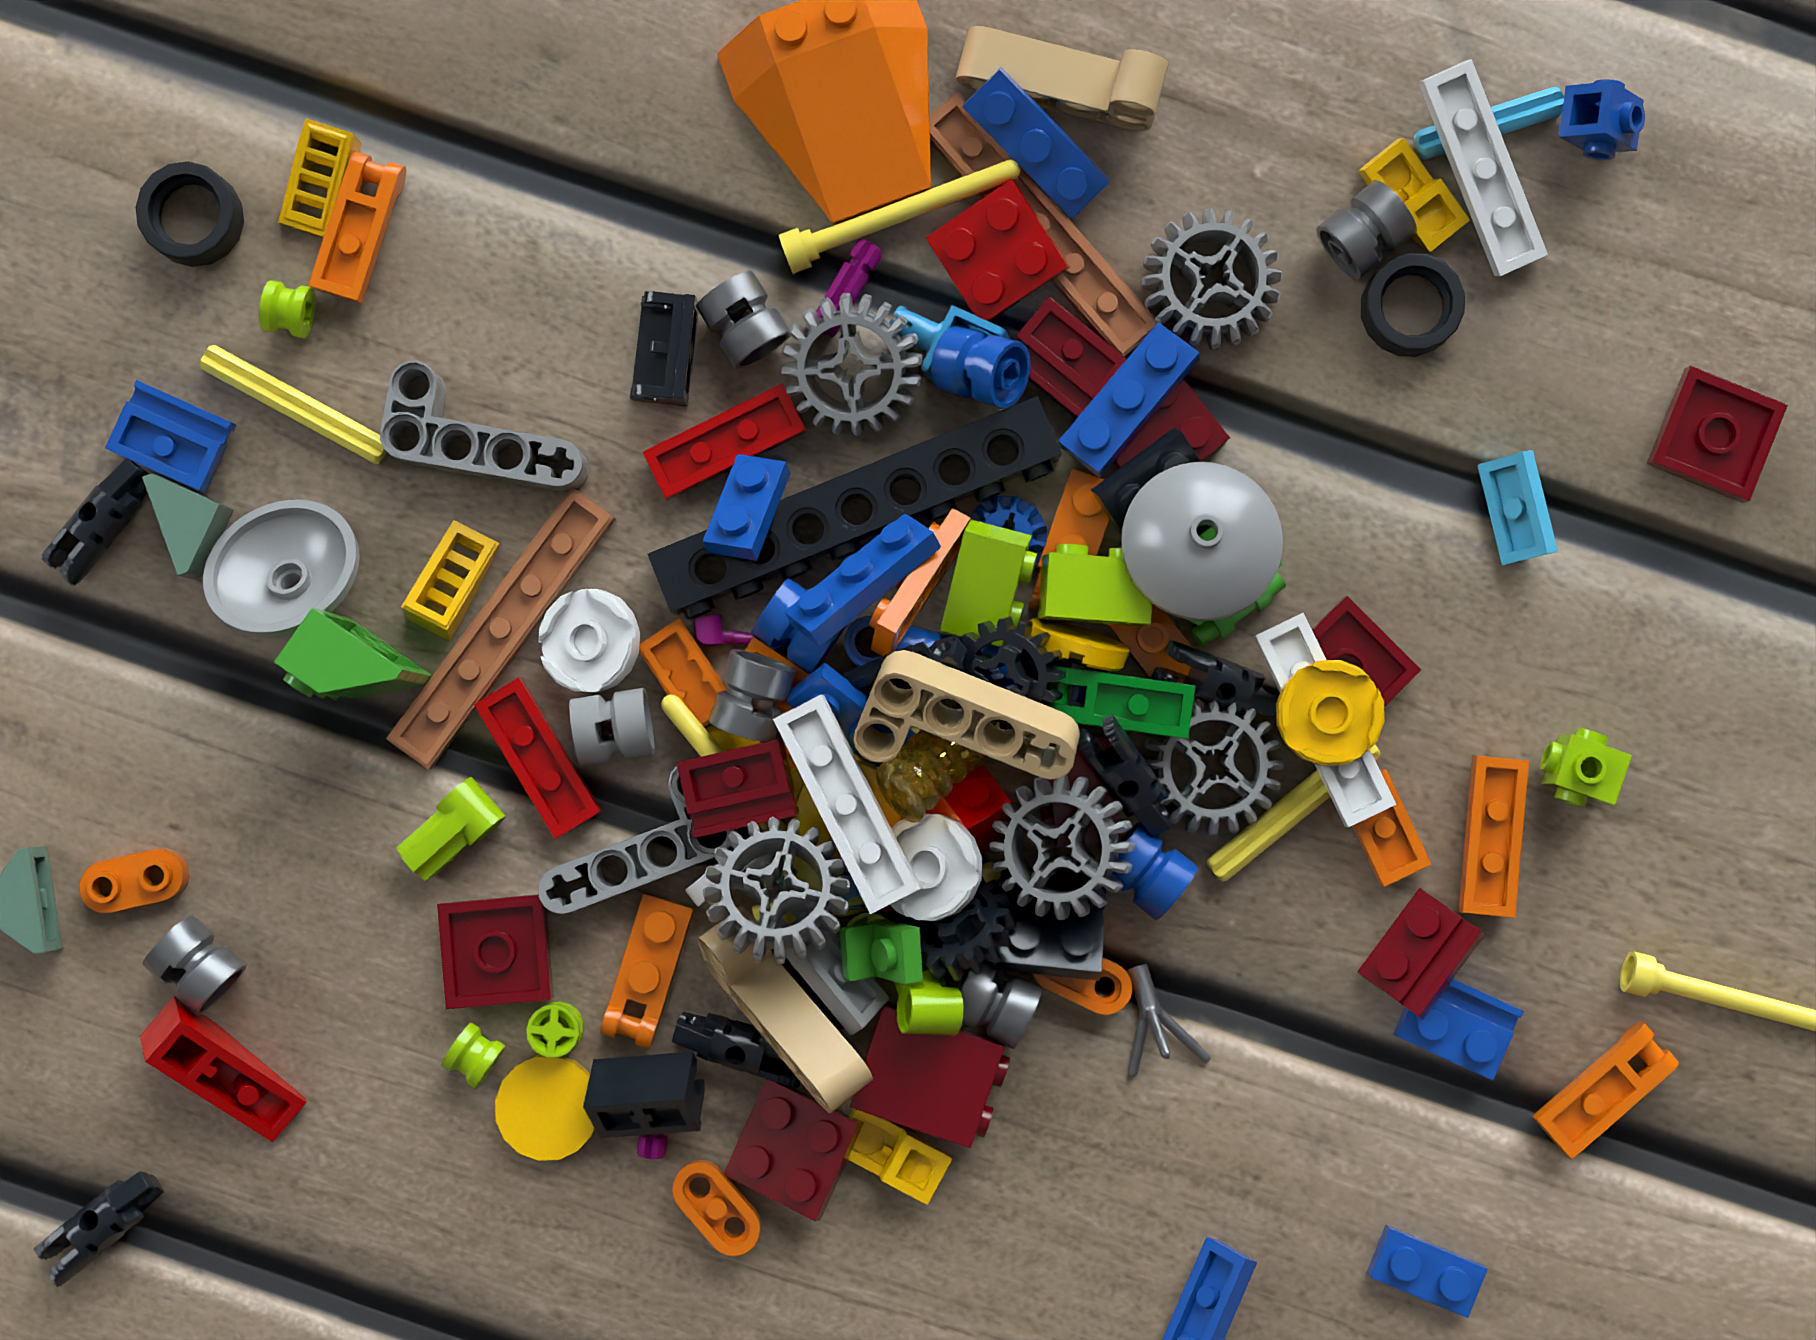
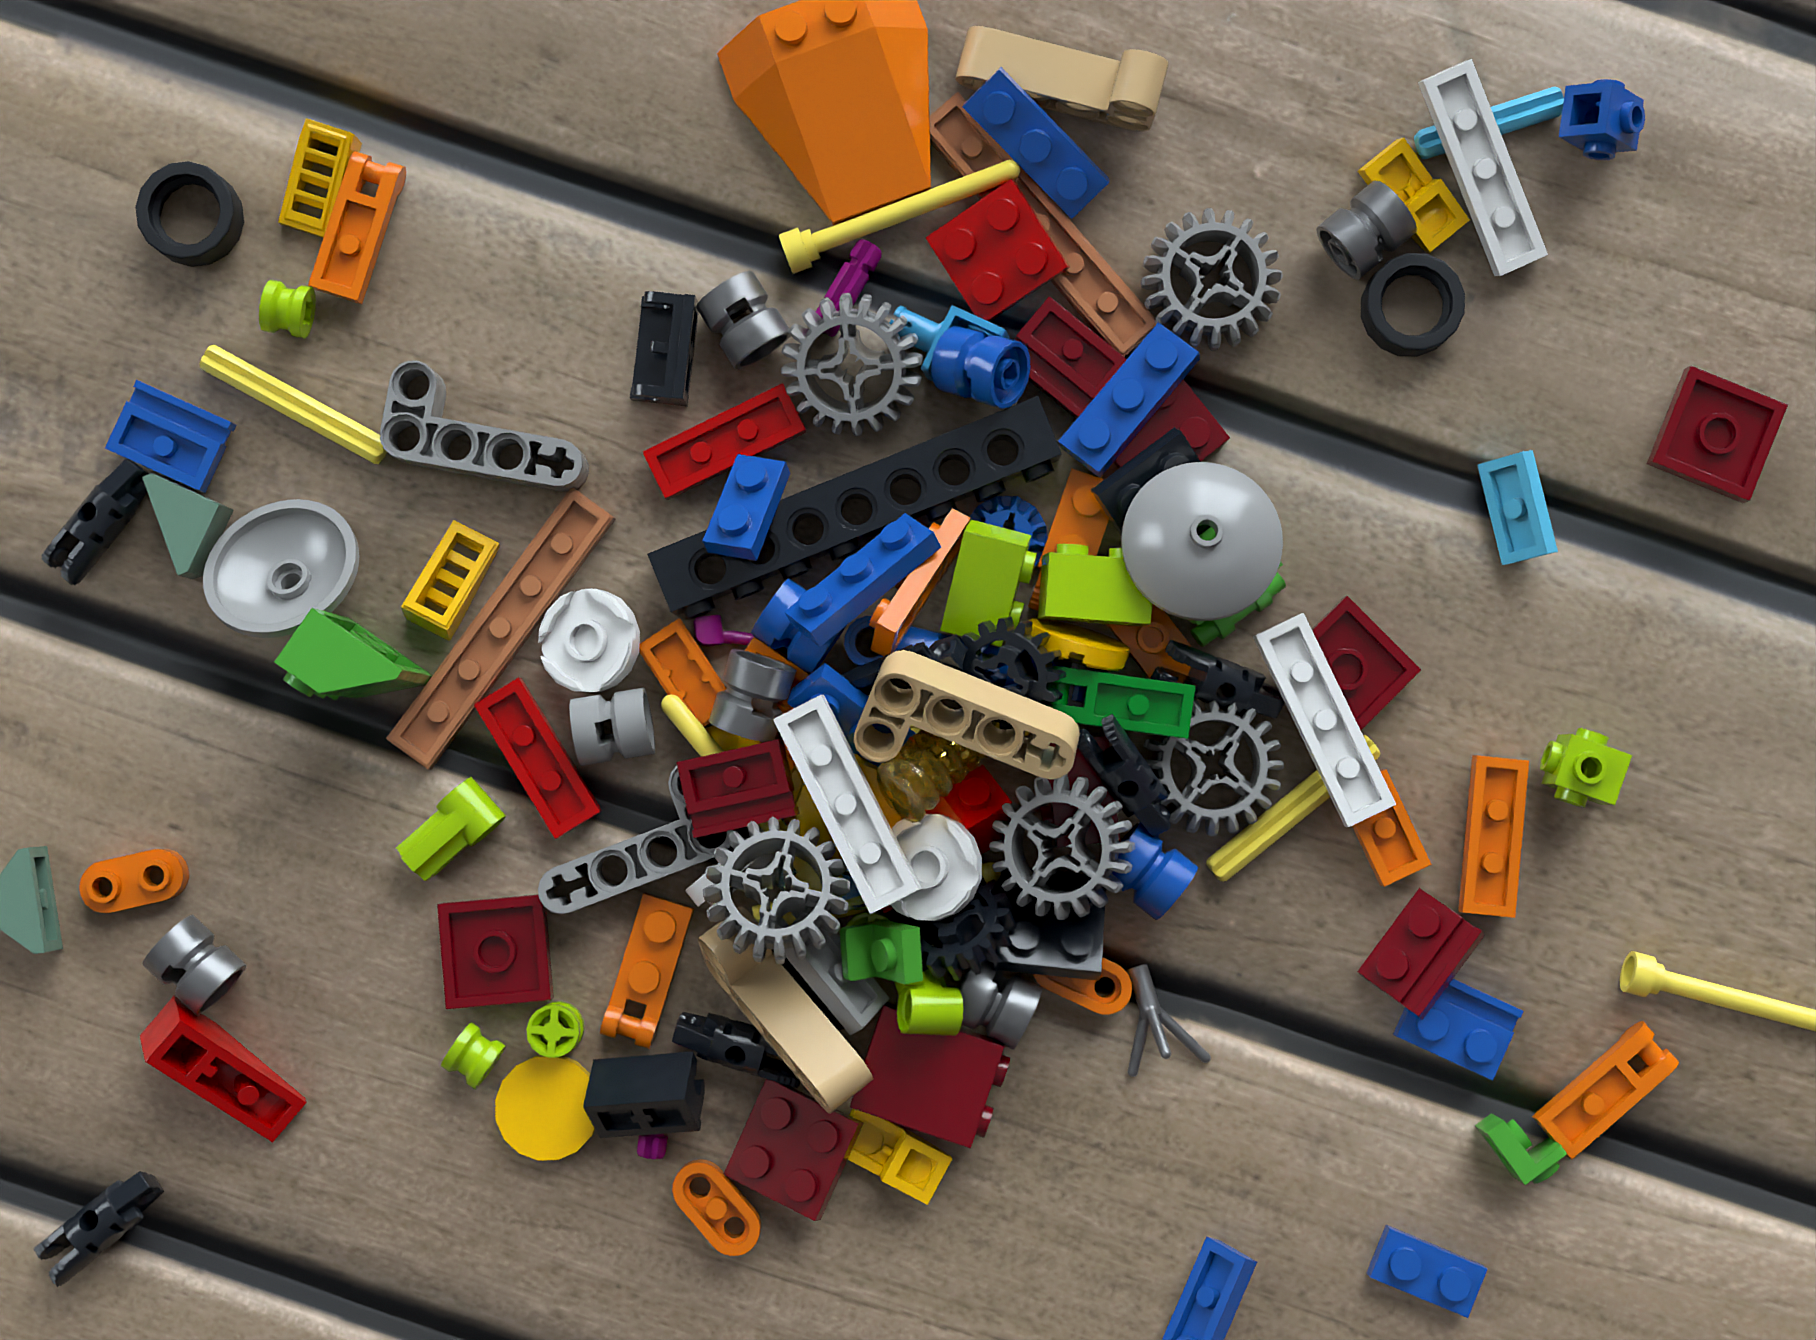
yellow tile [1276,660,1385,766] -> none
none -> bright green bracket [1475,1113,1567,1185]

